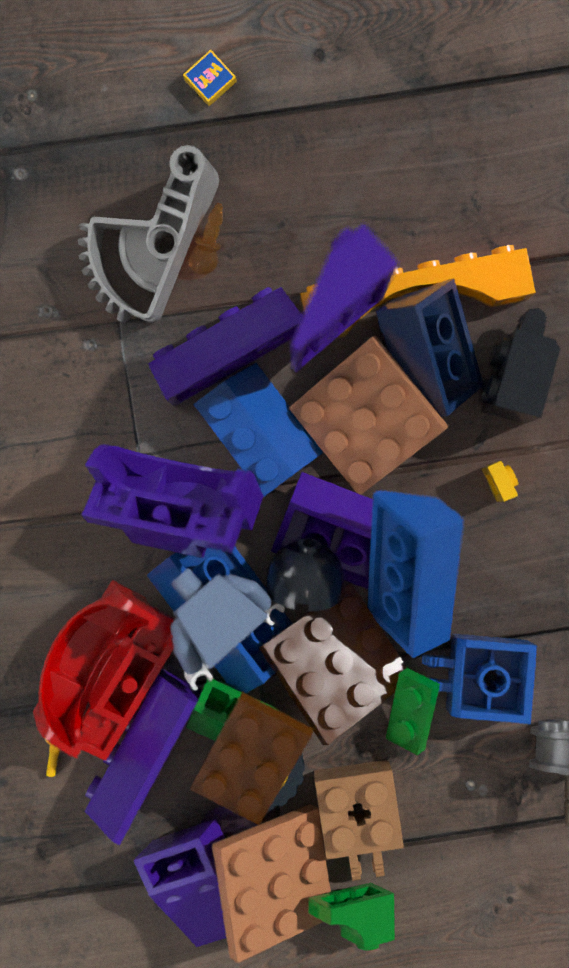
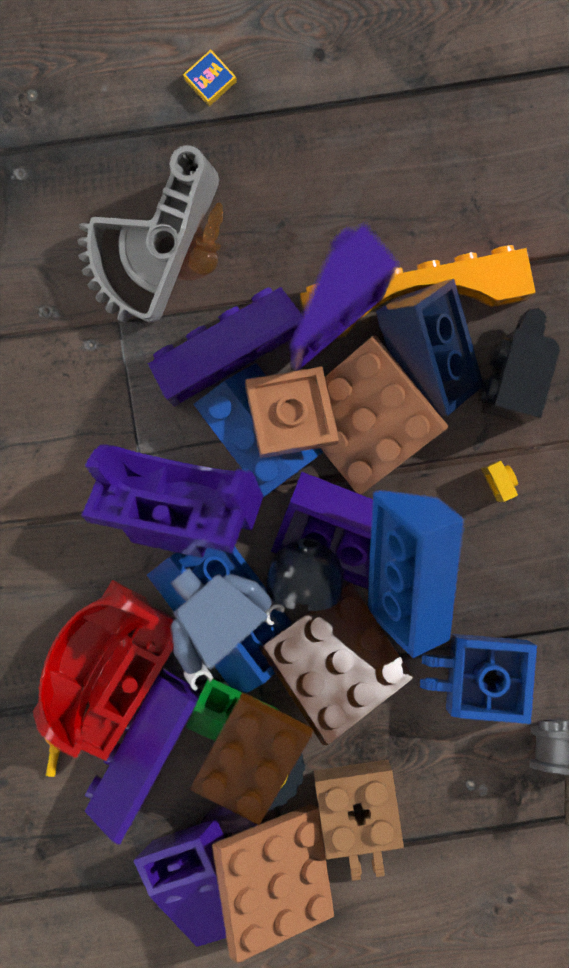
green arch [308,883,395,950] -> none
green plate [386,668,440,756] -> none
none -> nougat plate [245,367,339,459]

